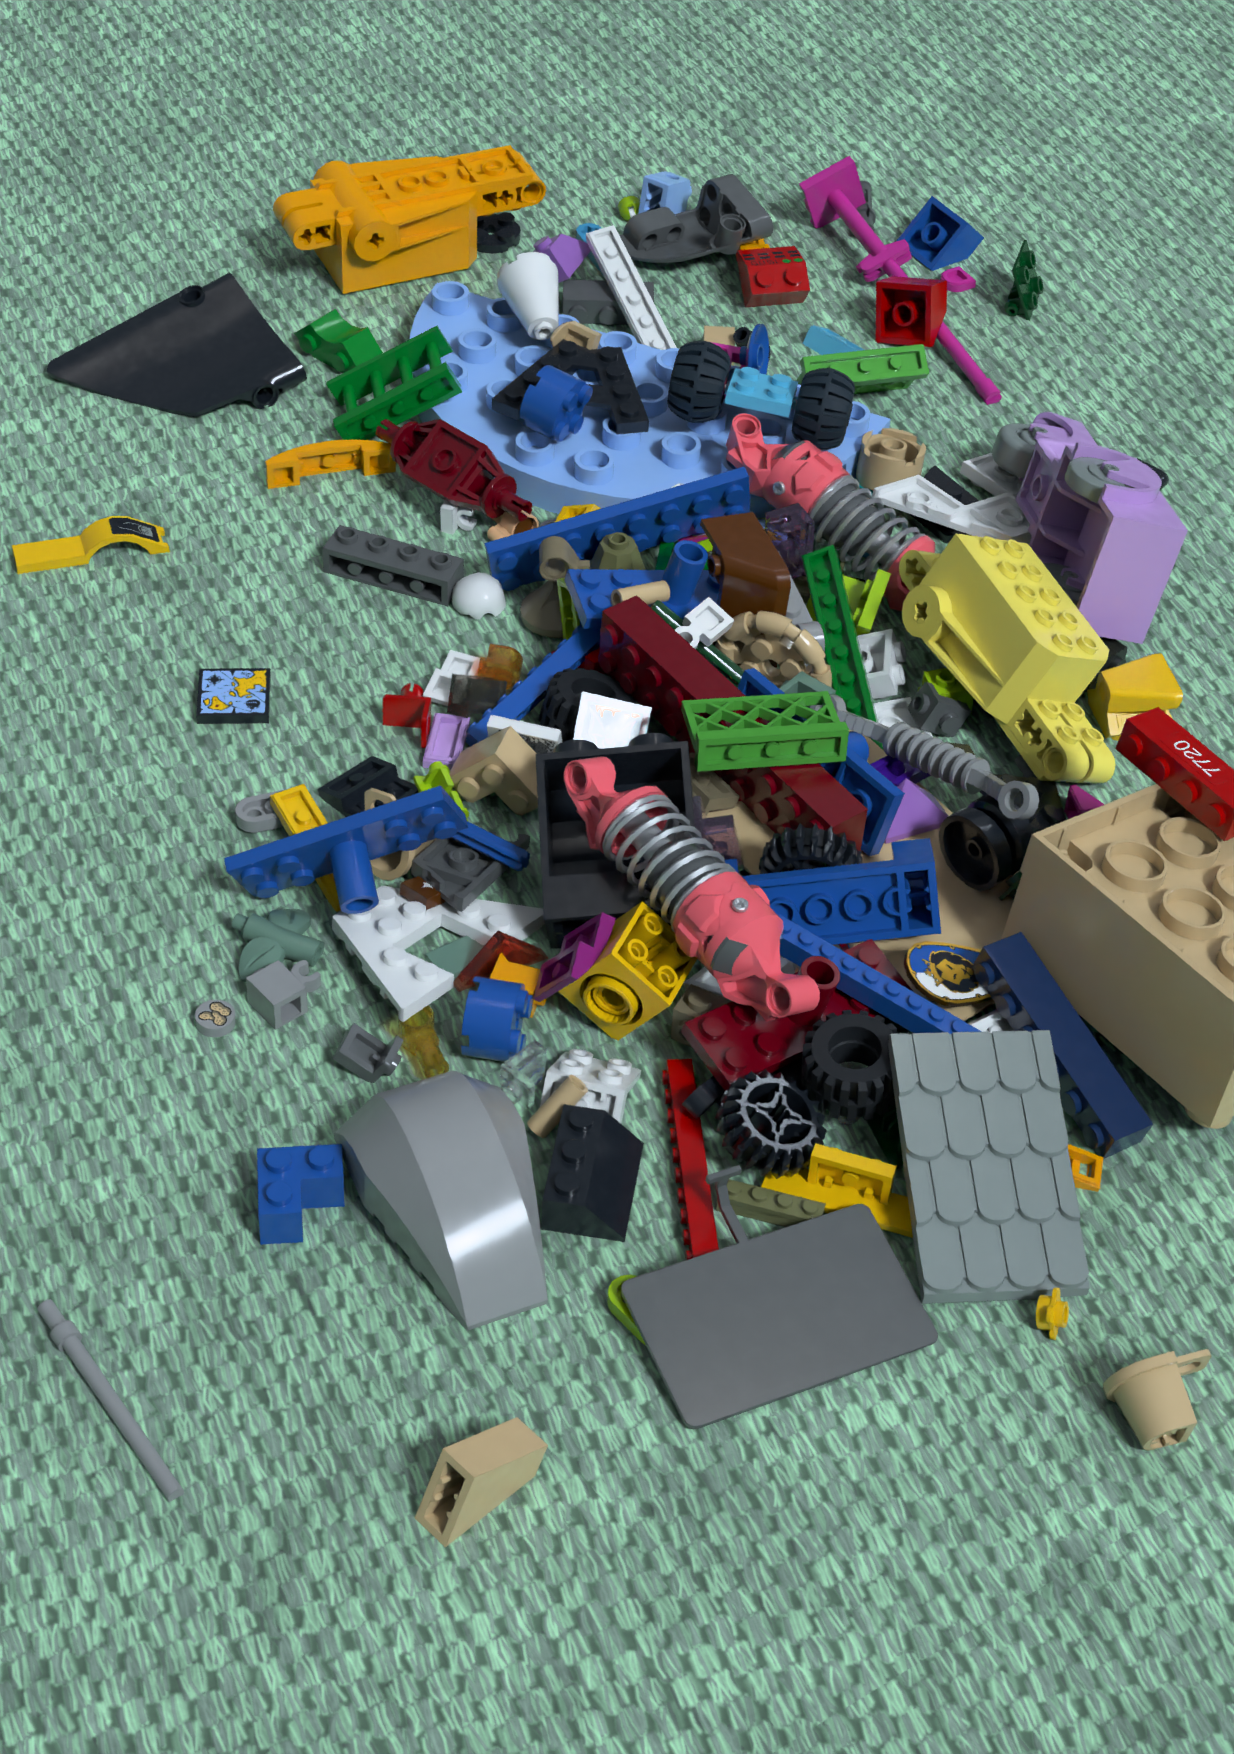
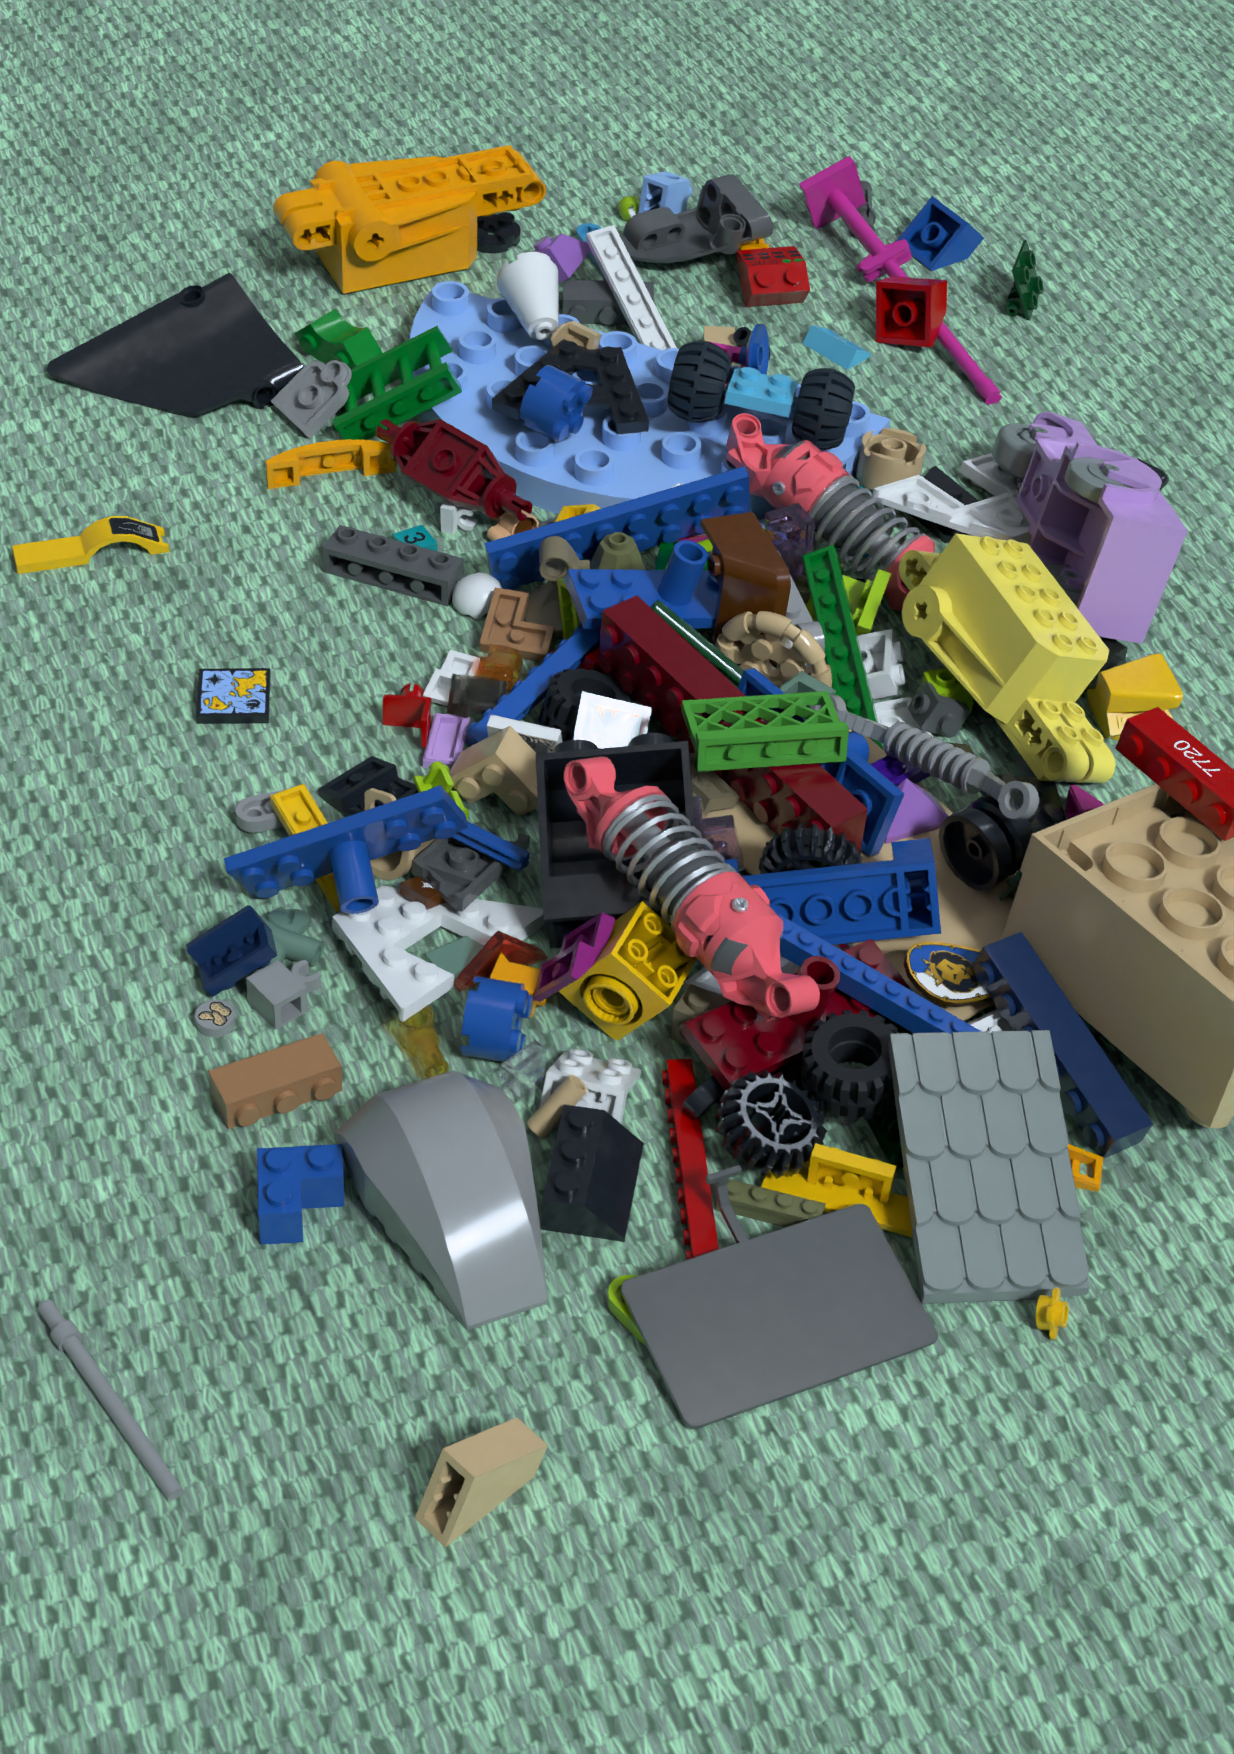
dark grey bracket [332,1023,404,1083] -> none
tan hinge [611,580,670,606] -> none
white plate [675,597,734,649] -> none
bright green fence [796,344,929,394] -> none
dark pink tile [940,266,976,292] -> none
tan container [1103,1349,1211,1451] -> none
none -> dark blue bracket [186,905,278,997]
none -> medium nougat brick [208,1033,343,1129]
none -> light grey plate [271,360,352,439]
none -> teal tile [392,525,437,551]
none -> medium nougat plate [479,587,555,662]

